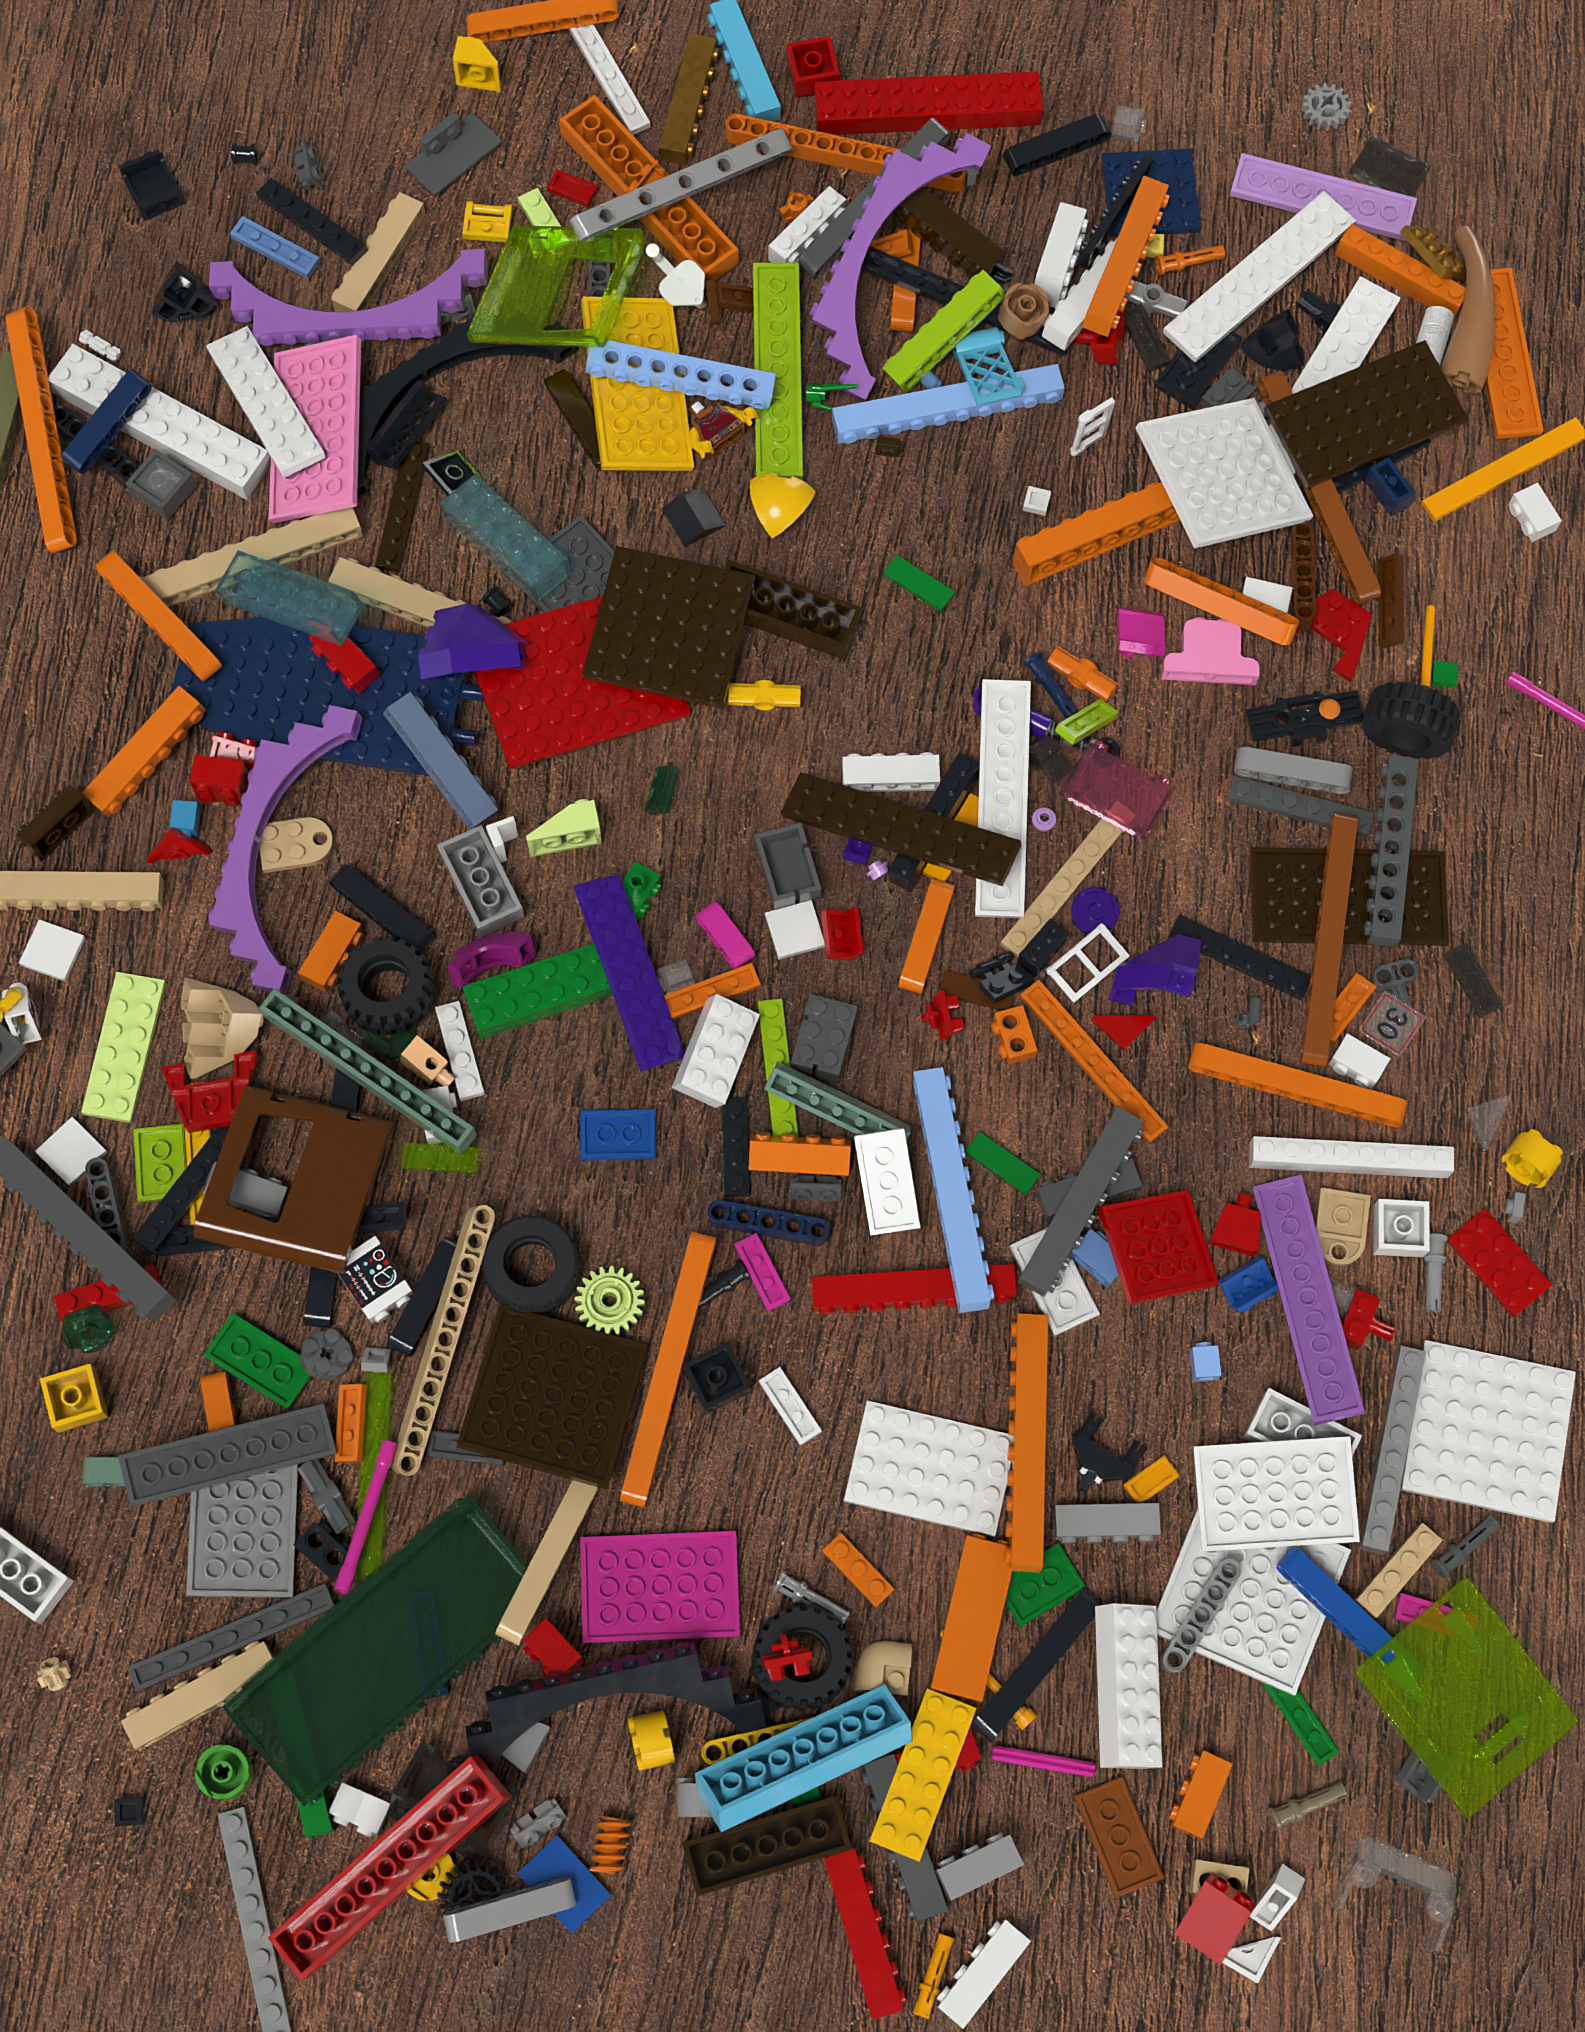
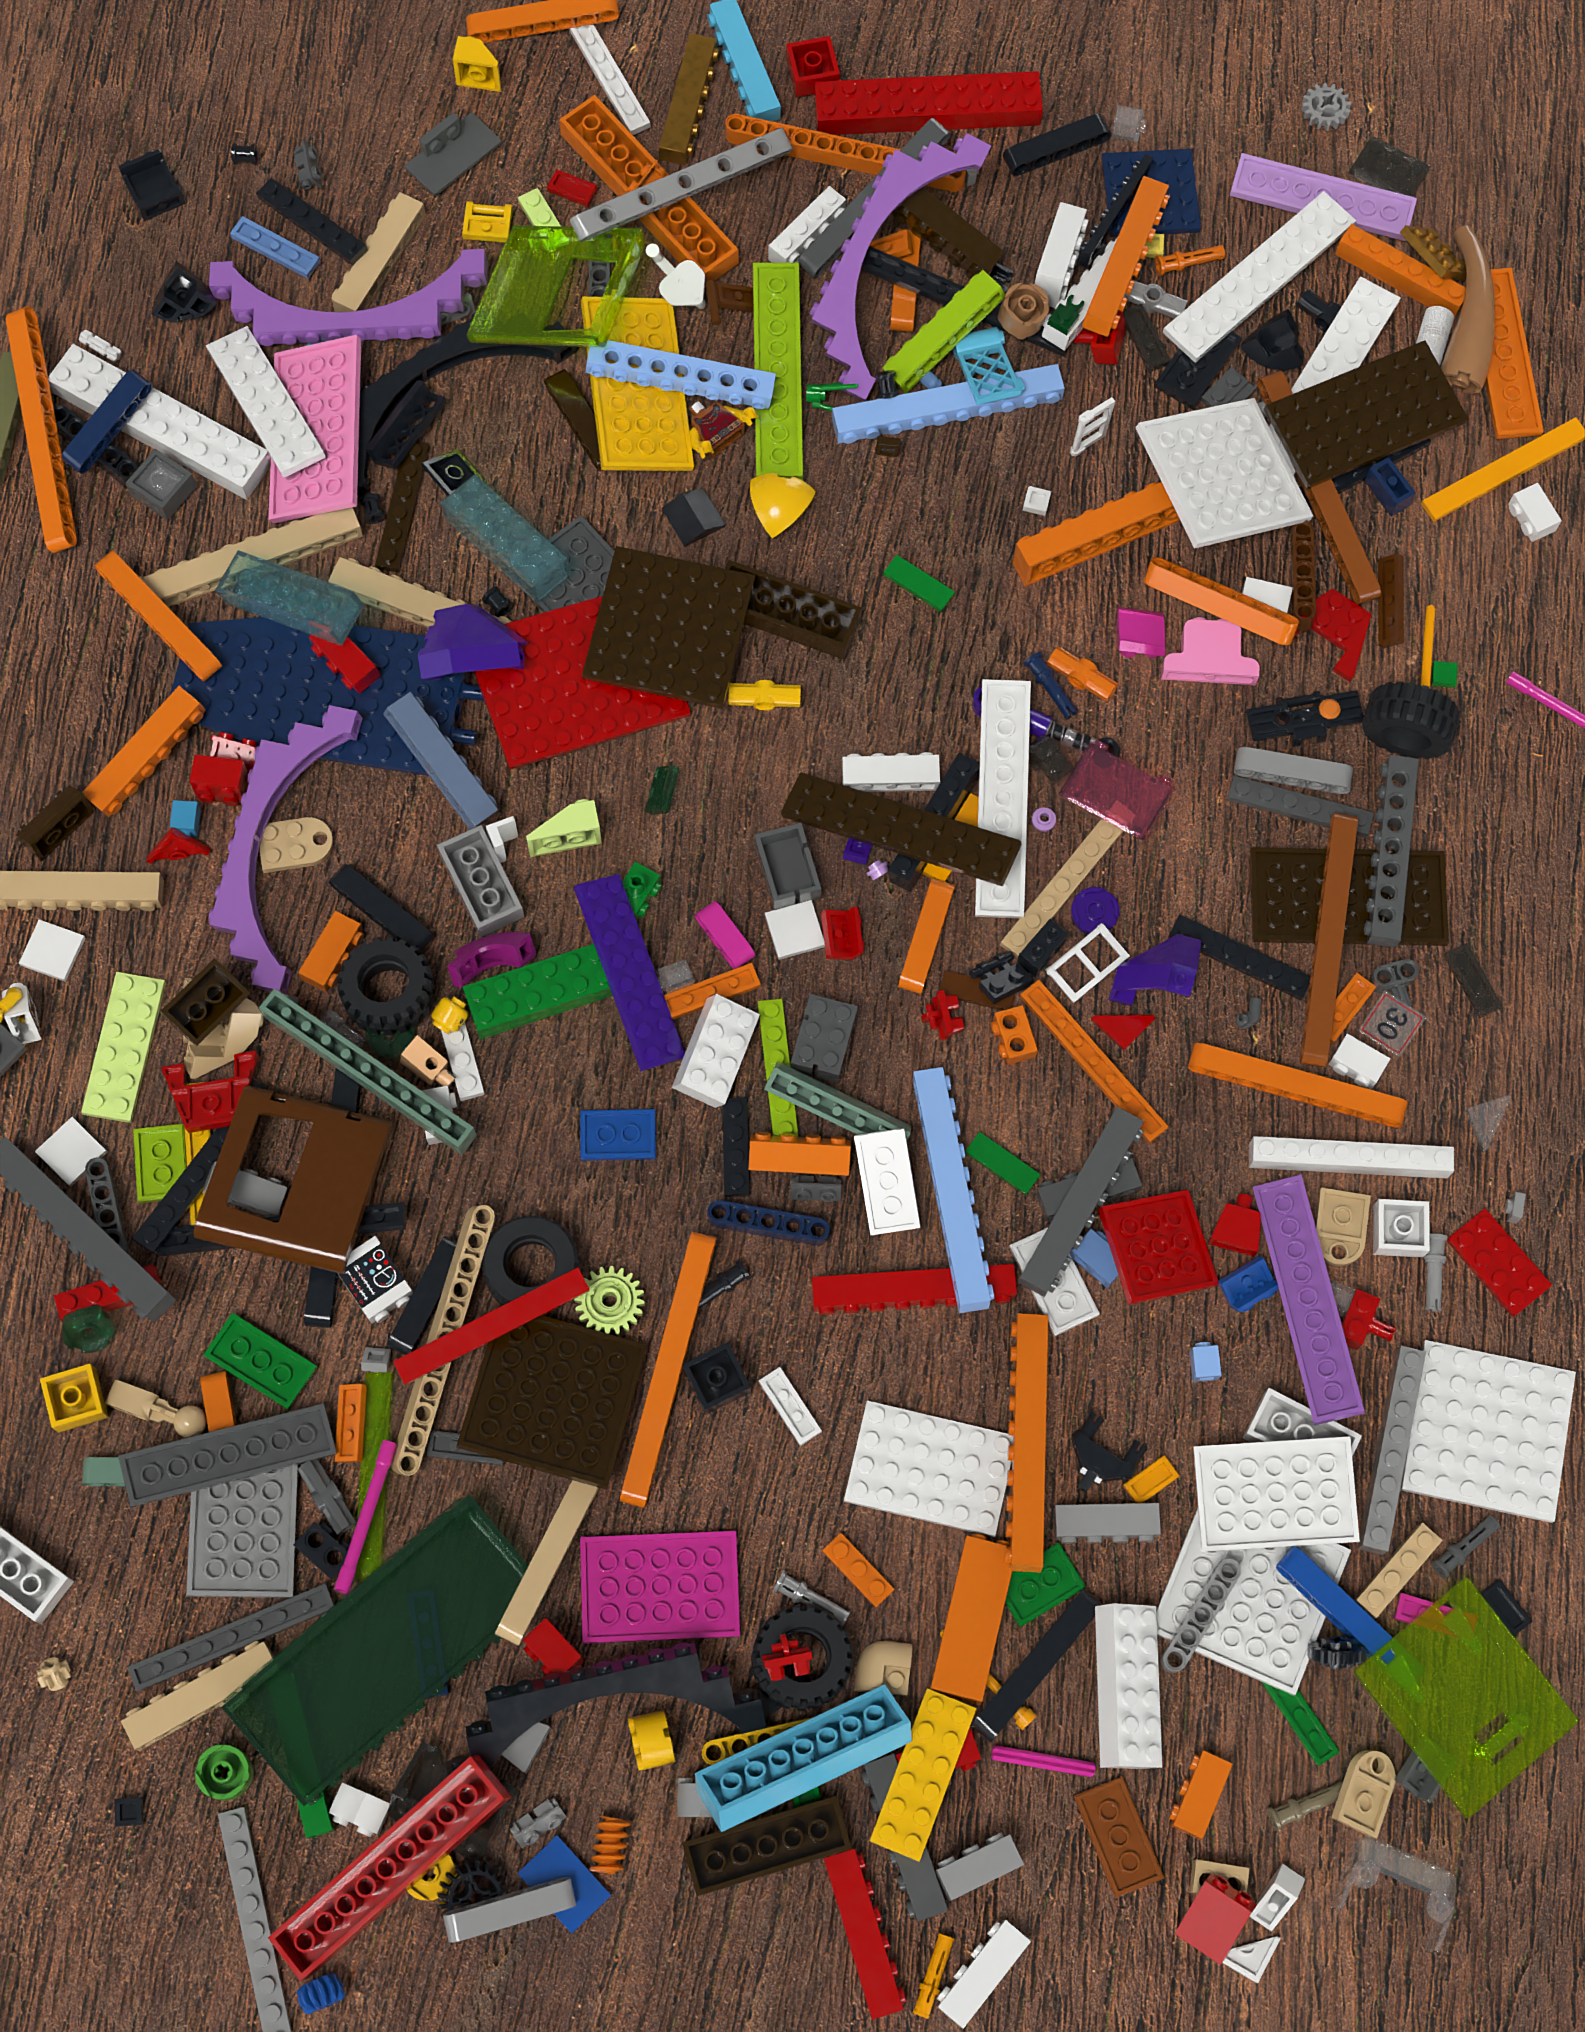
dark grey plate [300,1329,353,1381] -> none
clear neon green plate [401,1143,479,1174] -> none
dark pink plate [734,1233,791,1312] -> none
orange piece [779,191,814,223] -> none
lime plate [1055,699,1119,745] -> none
yellow brick [1501,1129,1563,1188] -> none
none -> tan beam [104,1380,207,1438]
none -> dark brown slope [160,958,251,1047]
none -> blue gear [296,1973,345,2014]
none -> black bush [360,493,385,524]
none -> red tile [393,1268,590,1385]
none -> yellow head [431,996,469,1034]
none -> black bush [875,370,899,399]
none -> dark green plate [1047,295,1084,336]
none -> black gear [1307,1636,1366,1670]
none -> tan plate [1331,1750,1395,1839]
none -> black tile [1478,1579,1533,1638]

